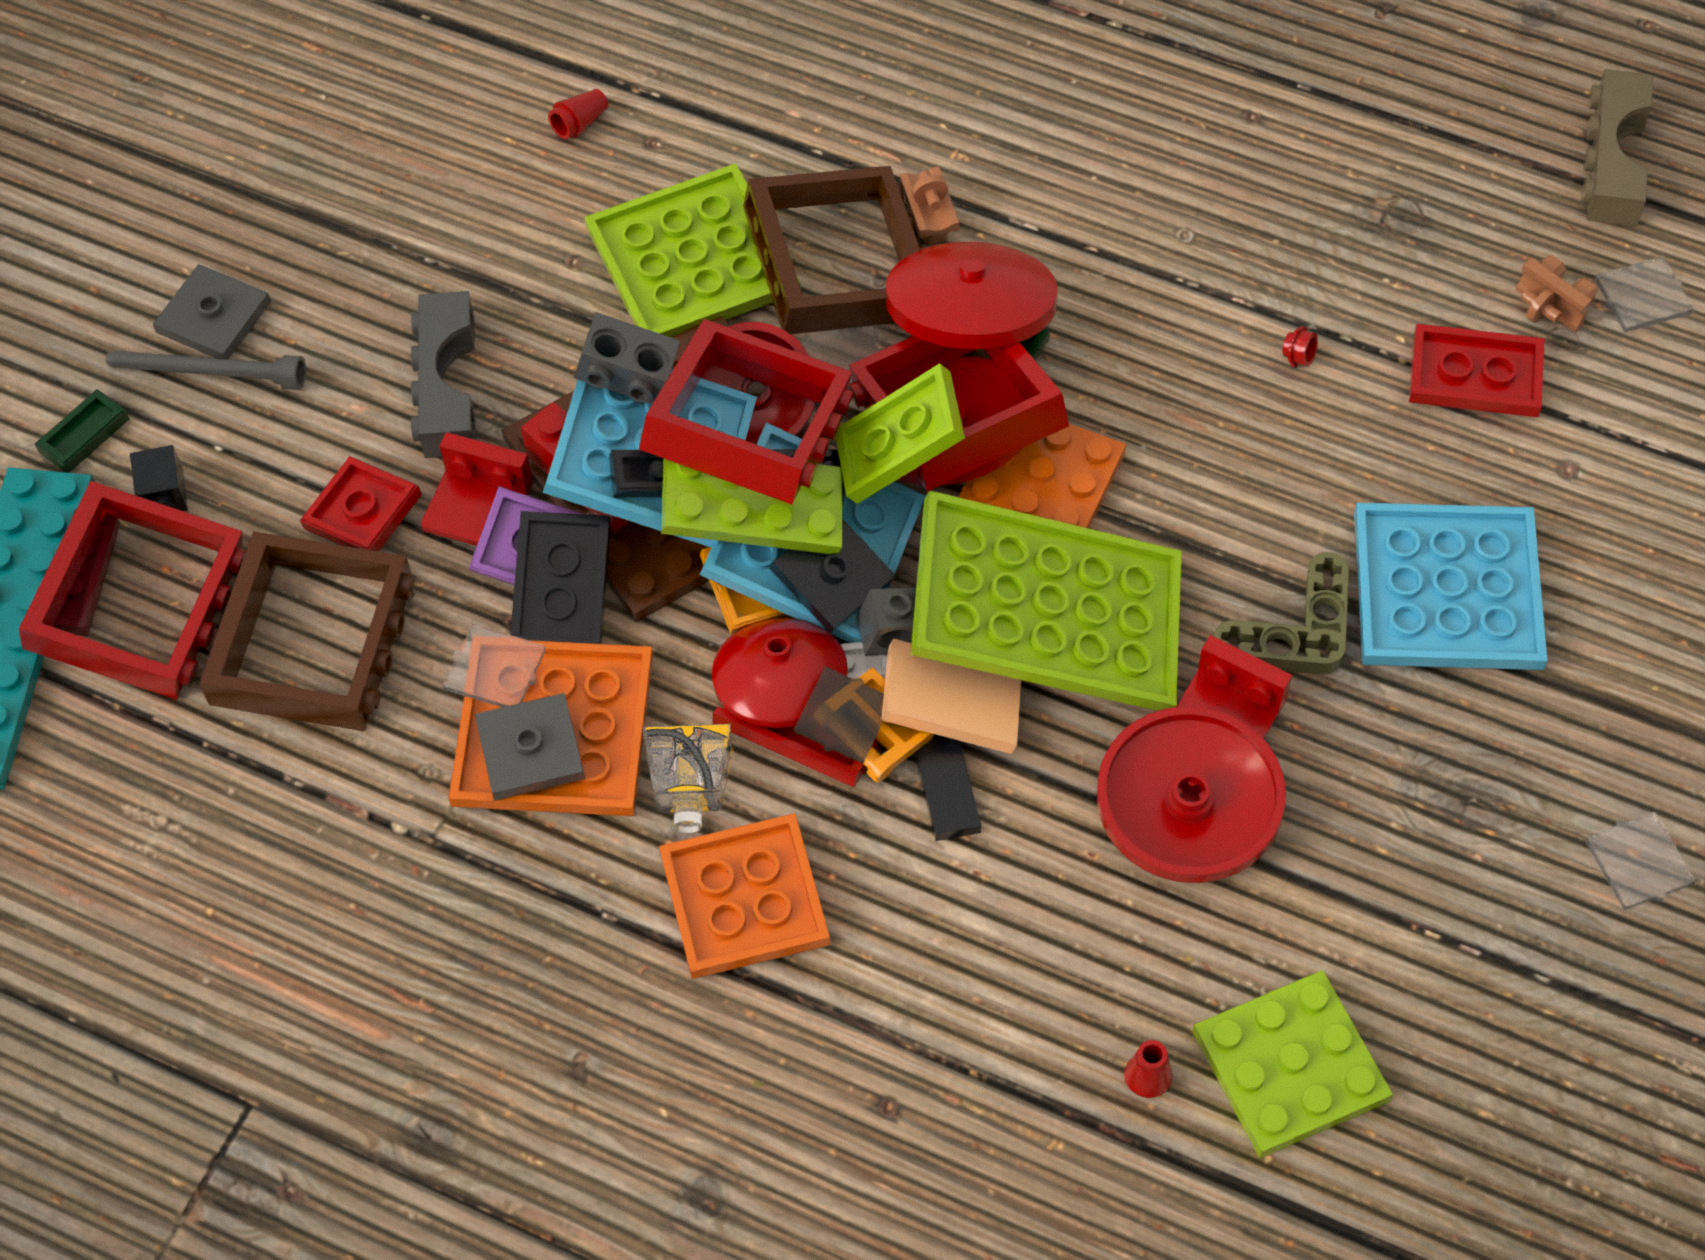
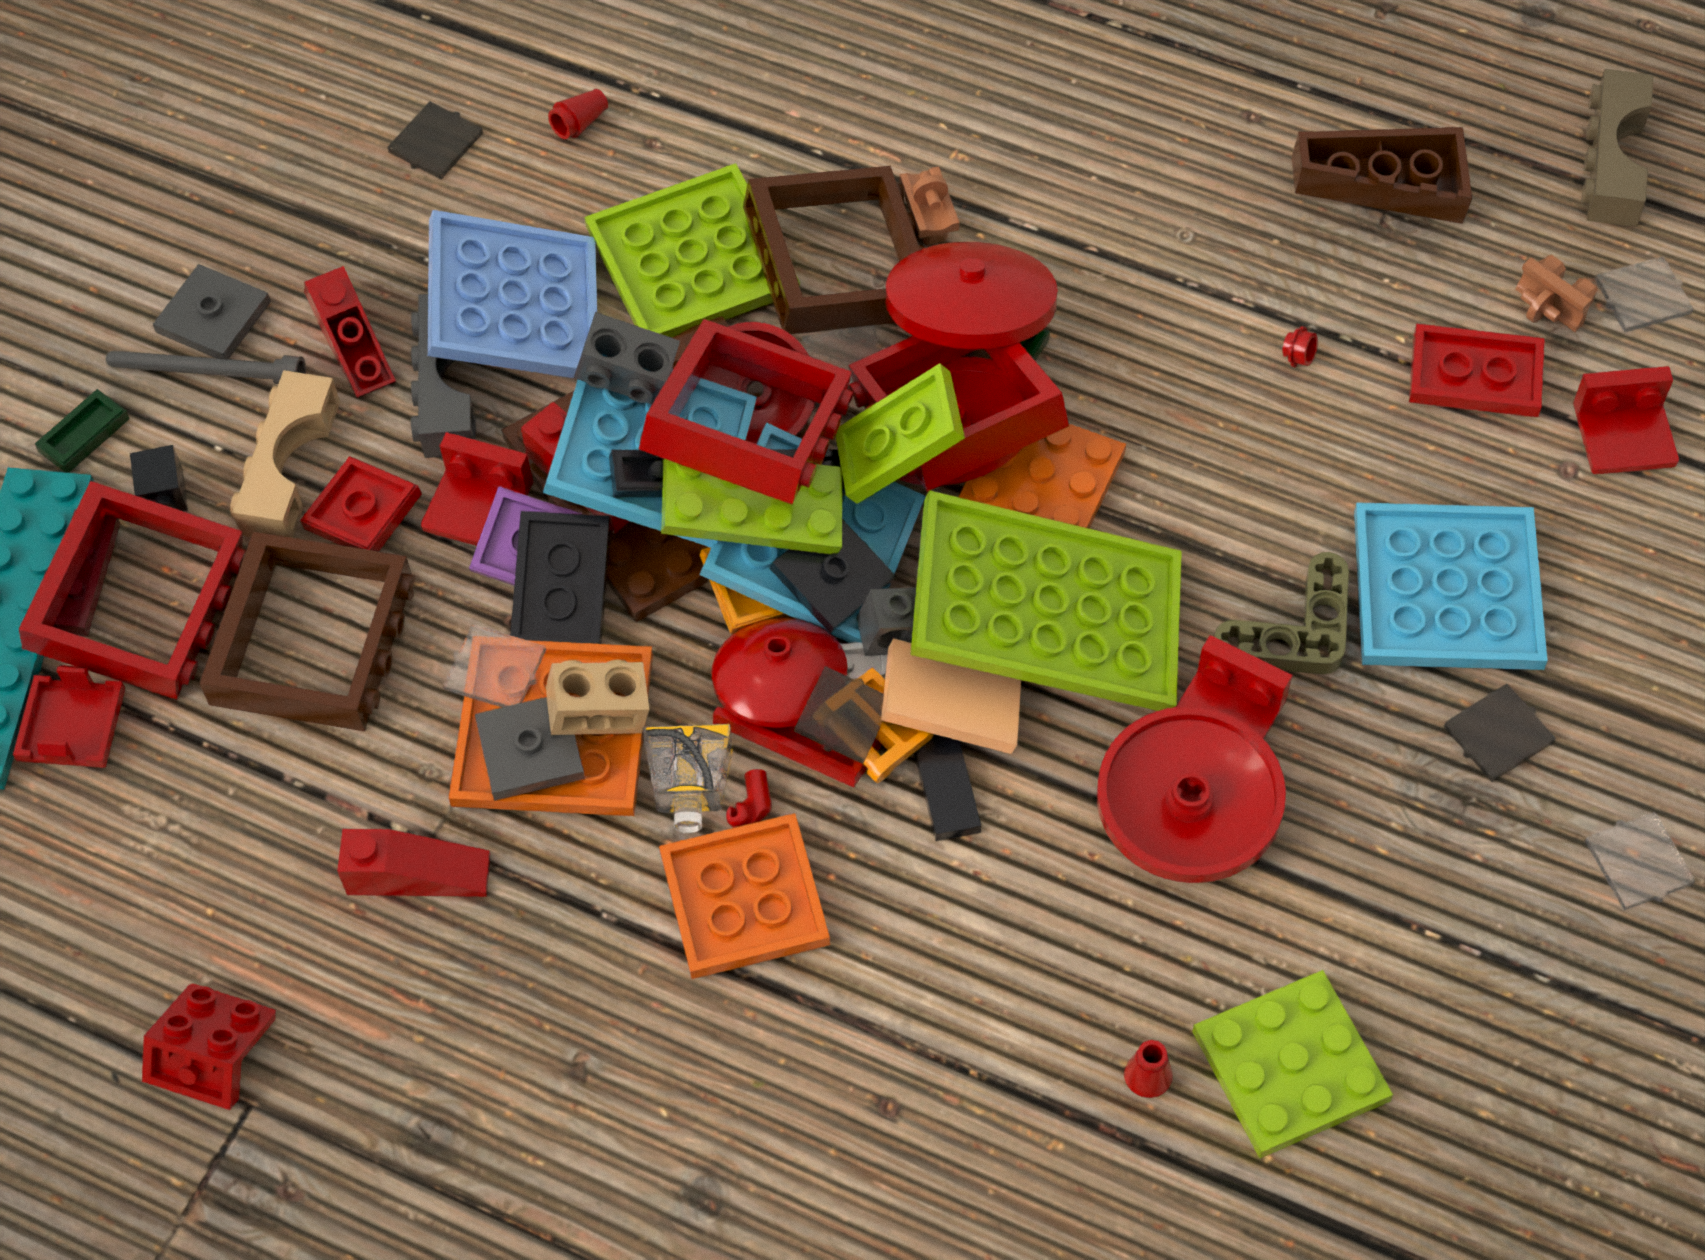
none -> red piece [13,665,126,768]
none -> red bracket [142,984,276,1110]
none -> tan arch [230,370,340,538]
none -> red slope [304,266,396,398]
none -> red slope [337,829,491,897]
none -> clear smoke piece [387,101,483,180]
none -> light blue plate [428,210,597,378]
none -> tan brick [546,660,650,735]
none -> red arm [726,769,772,828]
none -> reddish brown wedge [1291,127,1472,224]
none -> clear smoke piece [1443,683,1556,782]
none -> red bracket [1573,366,1679,475]

